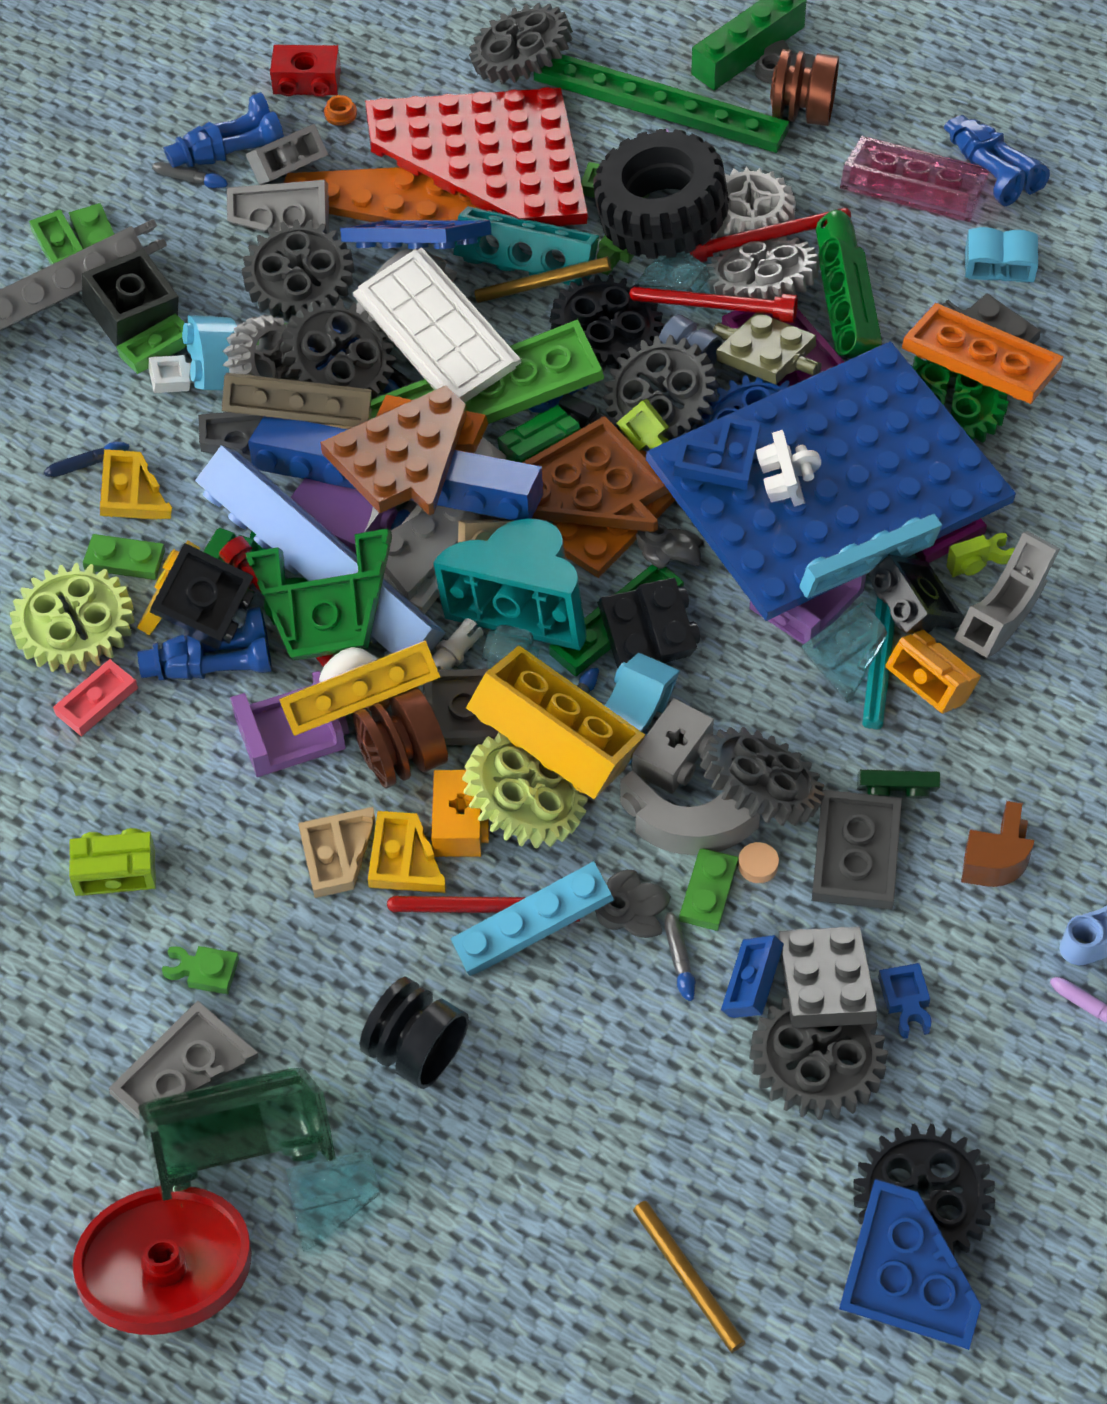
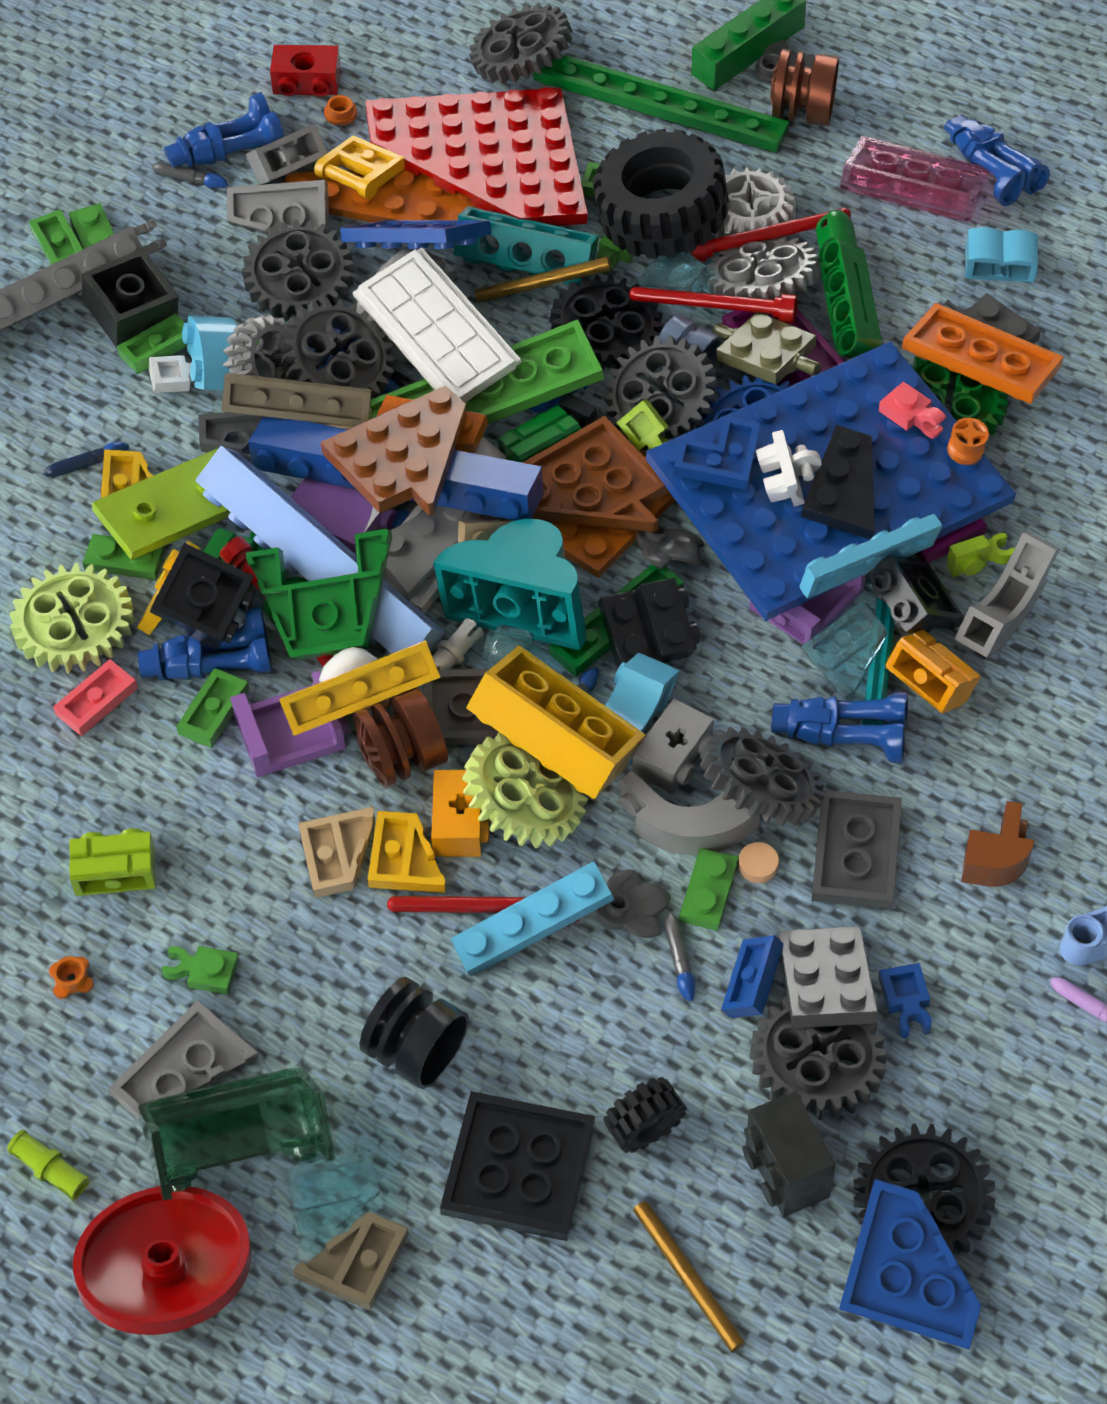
dark green plate [857,769,940,799] -> none
none -> lime pin [7,1129,90,1201]
none -> orange plate [49,956,94,999]
none -> lime plate [92,448,230,560]
none -> bright green plate [176,668,250,748]
none -> dark tan wing [293,1212,409,1311]
none -> yellow plate [314,135,405,199]
none -> black plate [440,1091,595,1241]
none -> black tyre [603,1077,687,1153]
none -> pearl dark grey brick [742,1090,836,1217]
none -> blue piece [771,692,908,764]
none -> black wing [801,425,875,539]
none -> coral plate [878,381,946,439]
none -> orange wheel [947,418,989,465]

